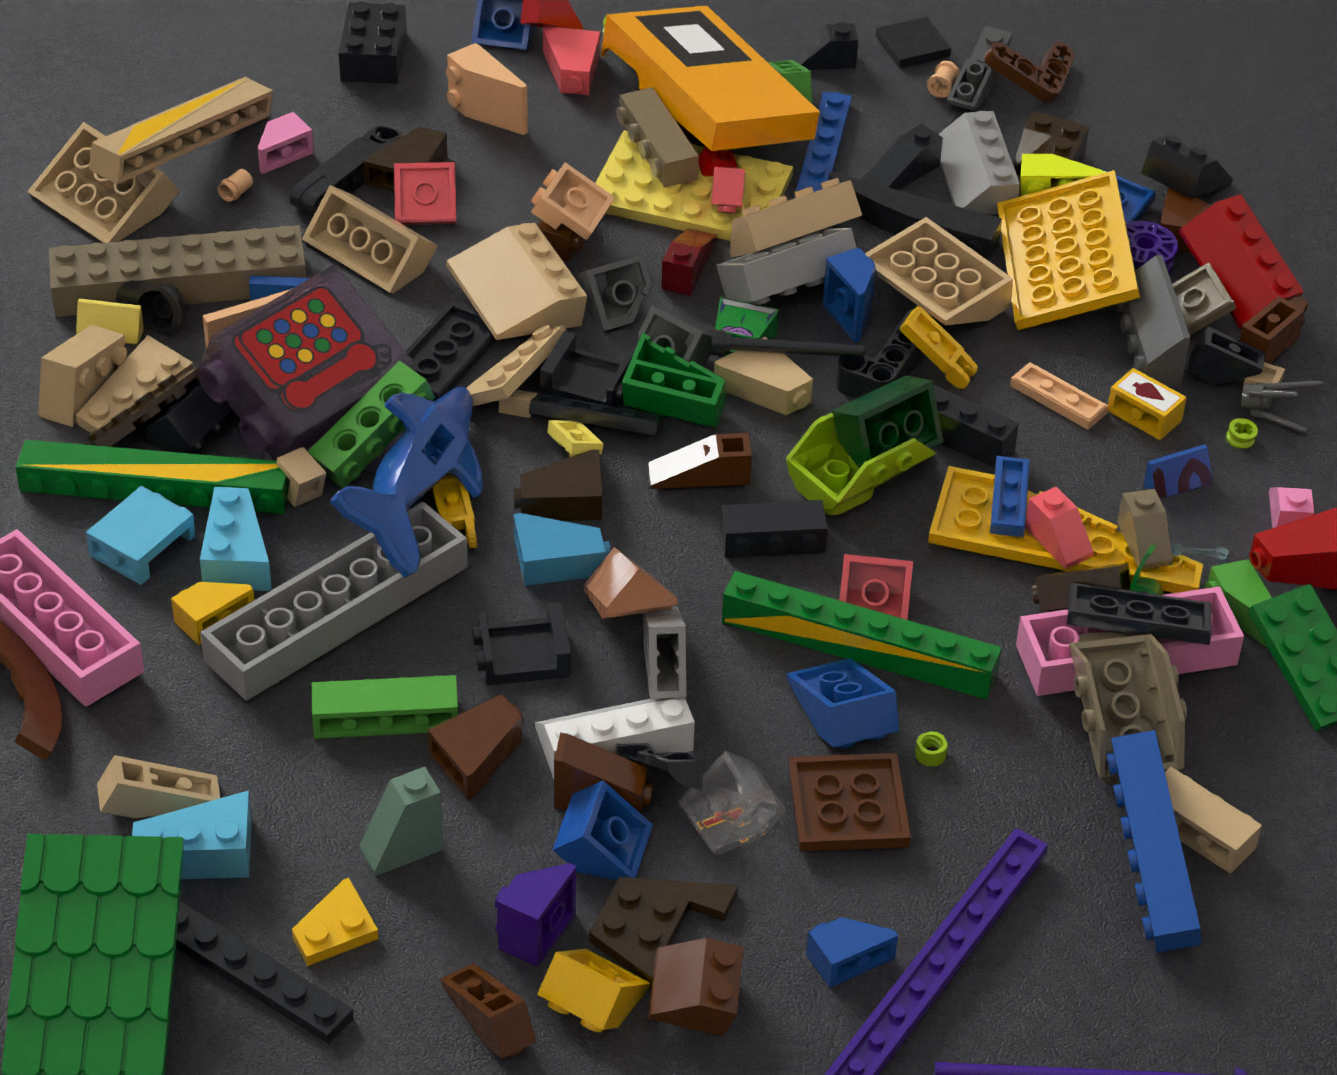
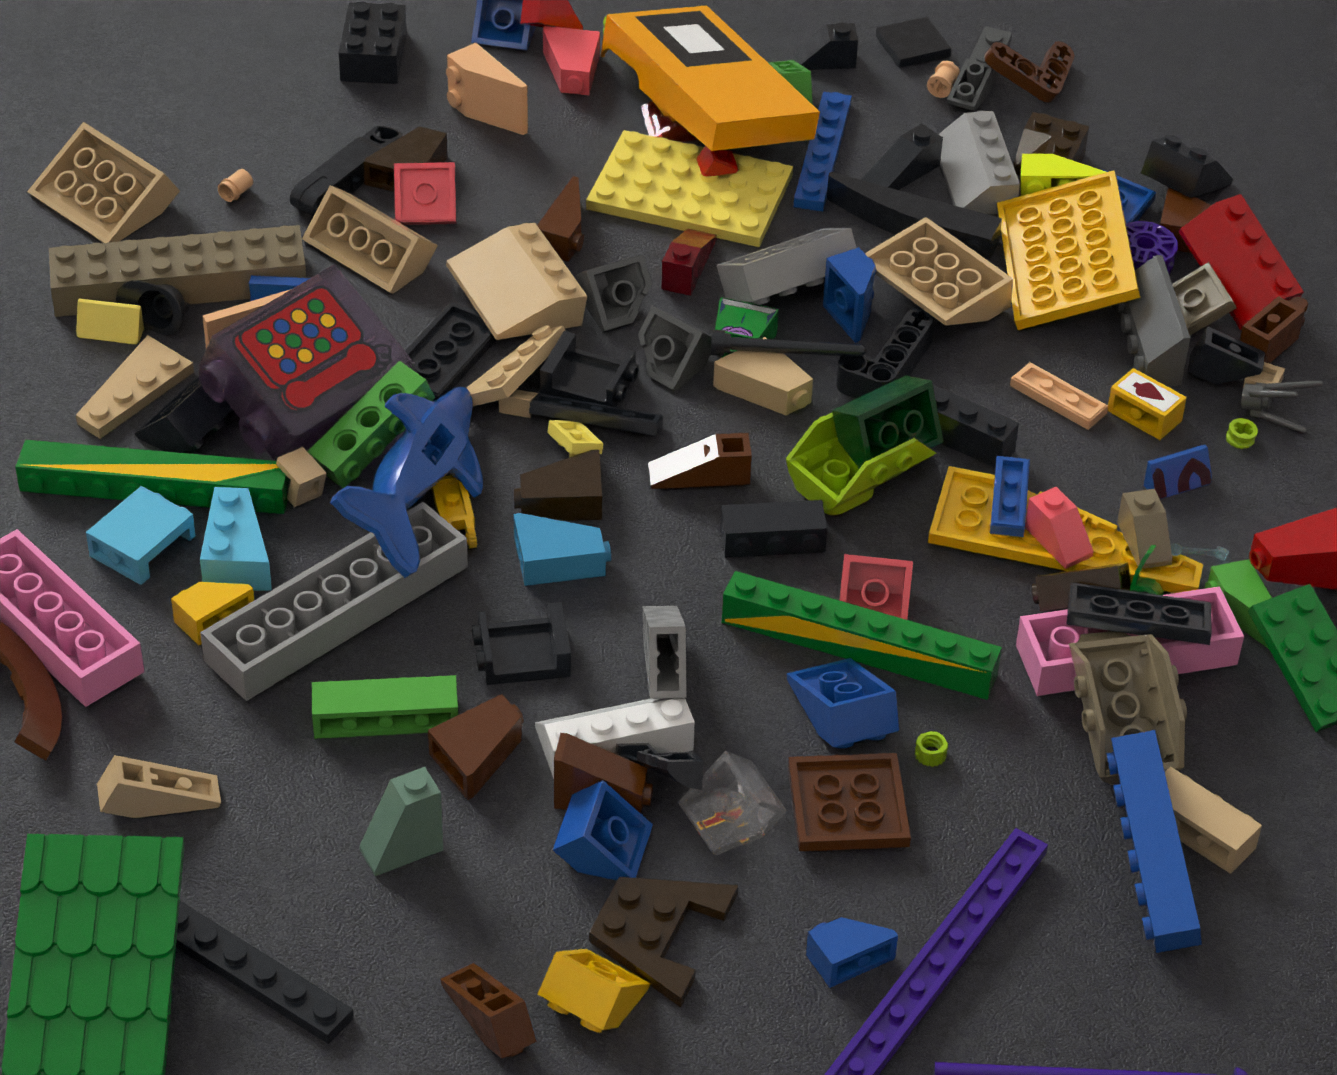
tan wedge [38,325,127,427] -> none
dark brown wing [86,365,210,447] -> none
tan brick [89,77,273,184] -> none
medium azure wedge [132,790,252,879] -> none
bright pink slope [257,112,314,174] -> none
yellow wing [292,877,378,966] -> none
dark purple slope [495,863,576,967] -> none
light nougat plate [530,162,615,240] -> none
nougat slope [584,547,678,619] -> none
dark tan brick [616,87,699,188] -> none
green wedge [622,333,726,428] -> none
reddish brown slope [648,938,743,1036] -> none
coral slope [711,167,746,214] -> none
tan slope [730,178,862,258] -> none
yellow hinge [899,306,978,389] -> none
bright pink slope [1269,487,1314,528] -> none

